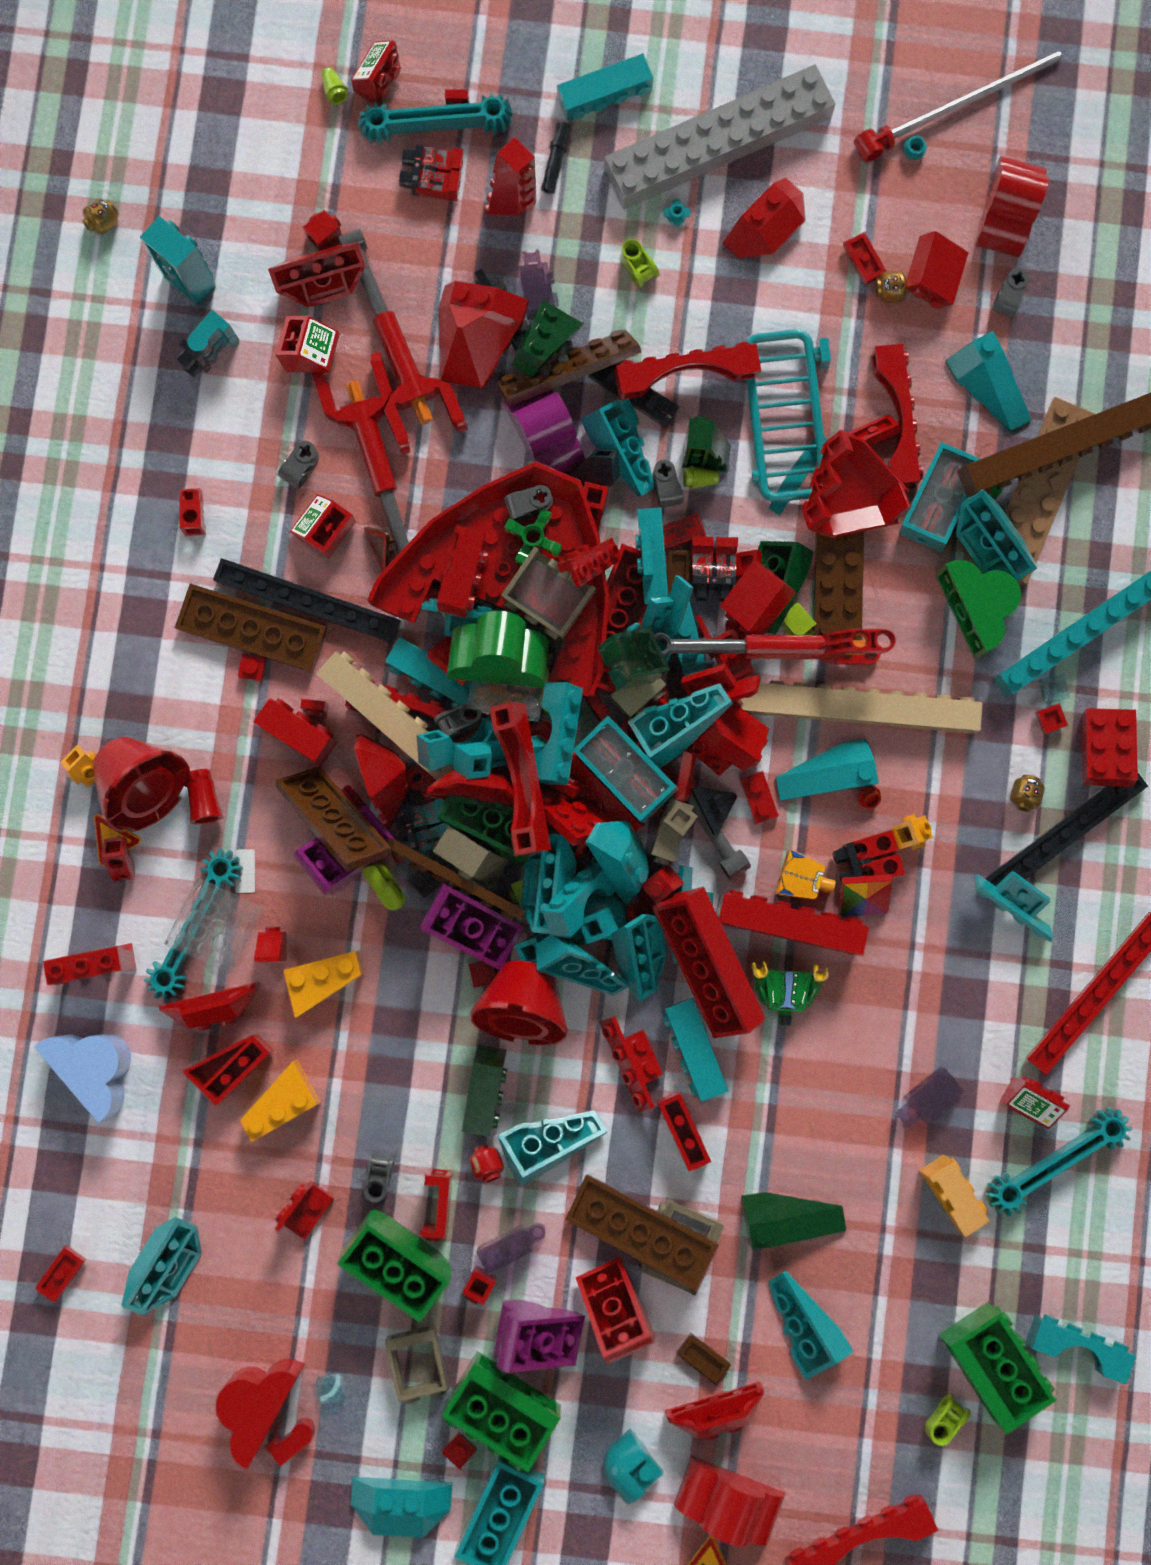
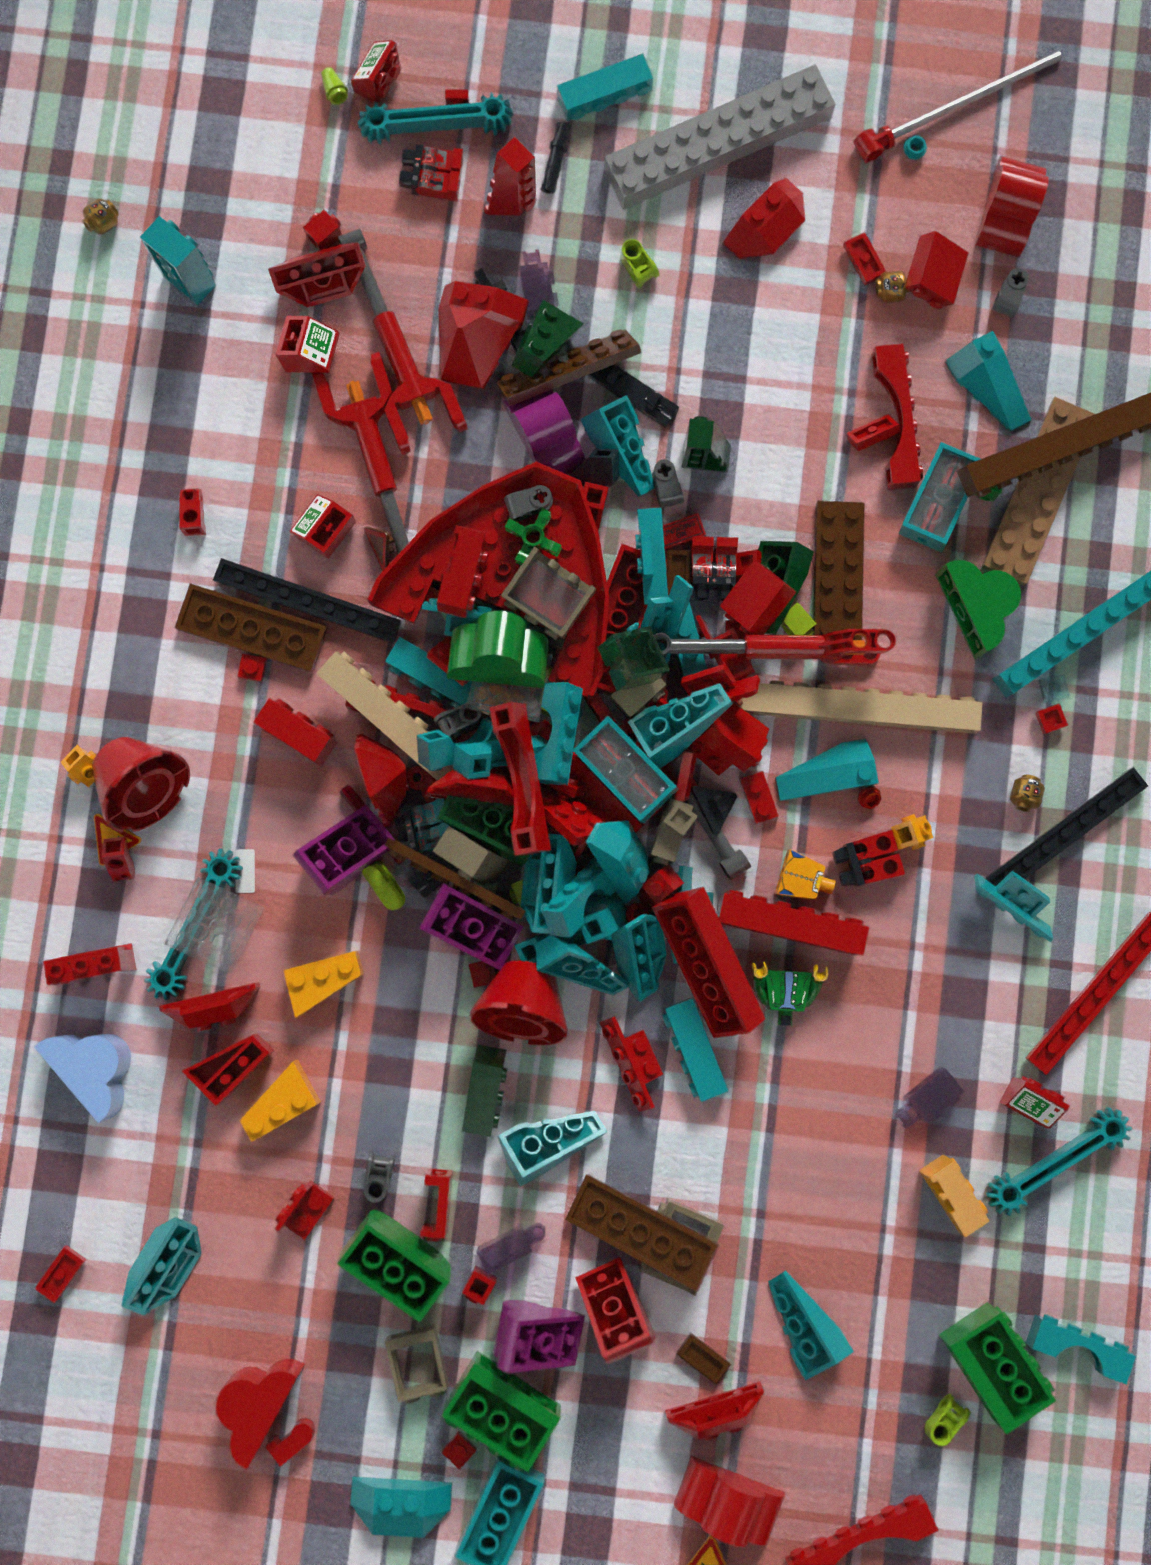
hips [175,309,240,378] -> none
red plant [187,769,224,825] -> none
red slope [254,927,287,962] -> none
reddish brown plate [276,766,391,872] -> none
dark grey piece [277,441,319,489] -> none
red plate [300,698,329,717] -> none
clear light blue tile [316,1373,345,1405] -> none
red head [469,1144,504,1184] -> none
red bracket [557,538,620,588] -> none
teal brick [603,1428,664,1504] -> none
red arch [614,342,762,400] -> none
red brick [656,1091,712,1172] -> none
teal plate [663,199,691,227] -> none
lime cone [683,465,719,489] -> none
dark green wedge [741,1192,847,1250] -> none
teal bar [746,329,831,502] -> none
teal sticker [768,437,828,515] -> none
red panel [802,429,911,538] -> none
tile [839,875,893,917] -> none
teal wedge [956,489,1037,581] -> none
red brick [1081,708,1138,787] -> none

